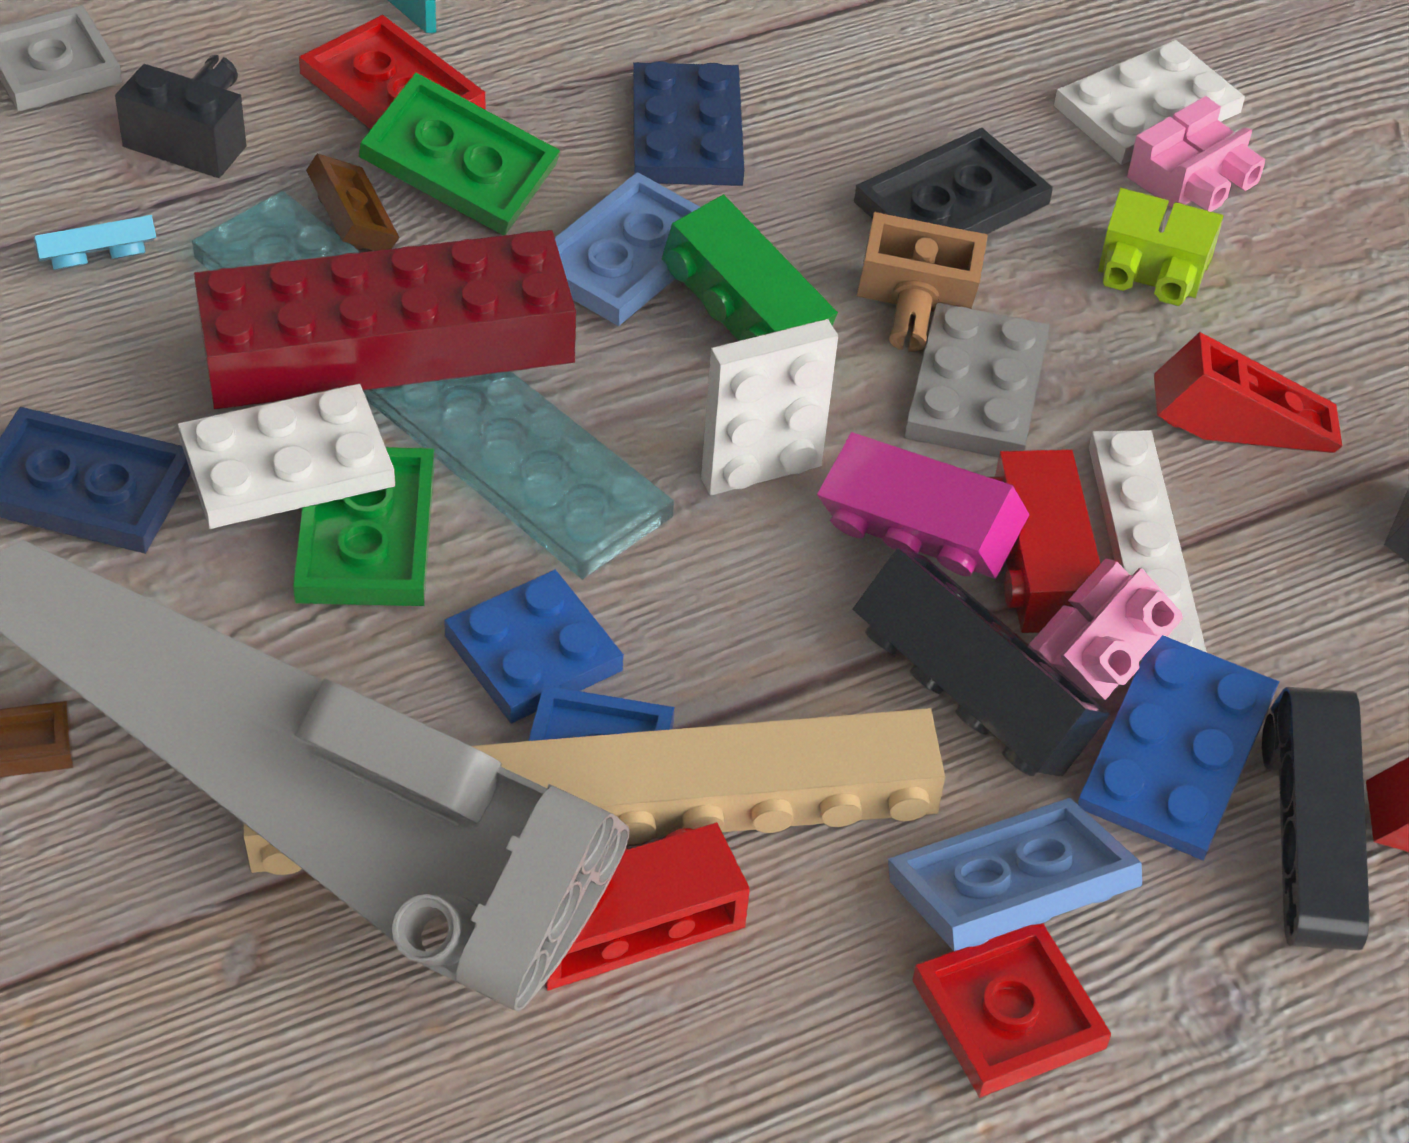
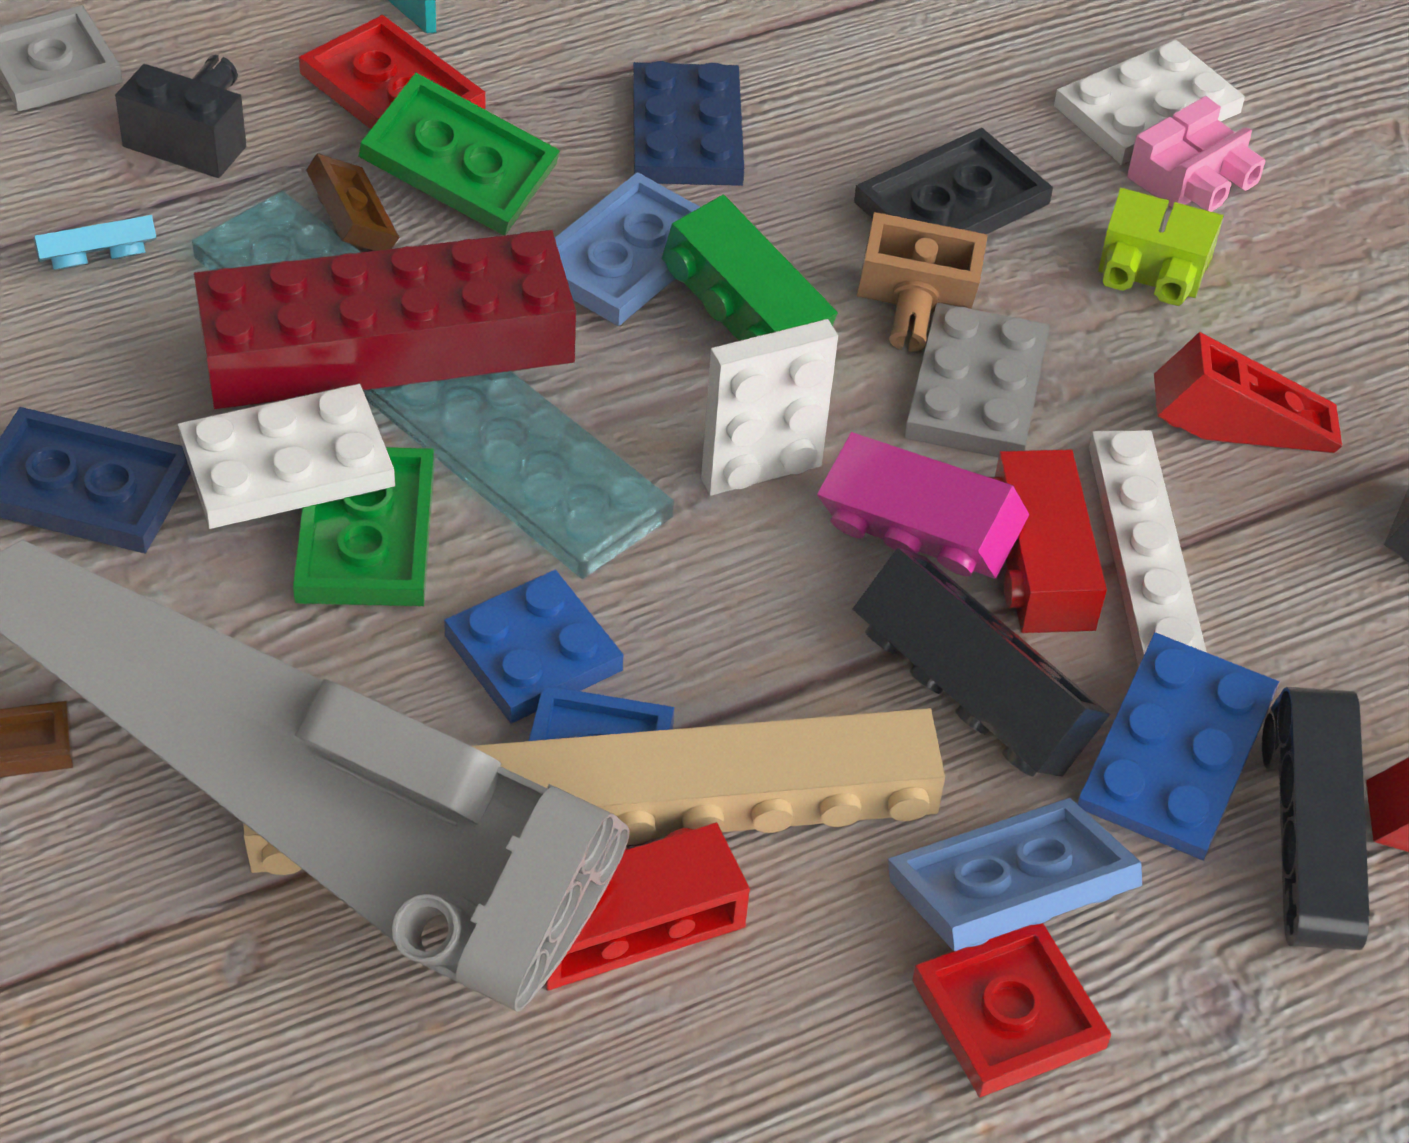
bright pink hips [1029,558,1182,700] -> none

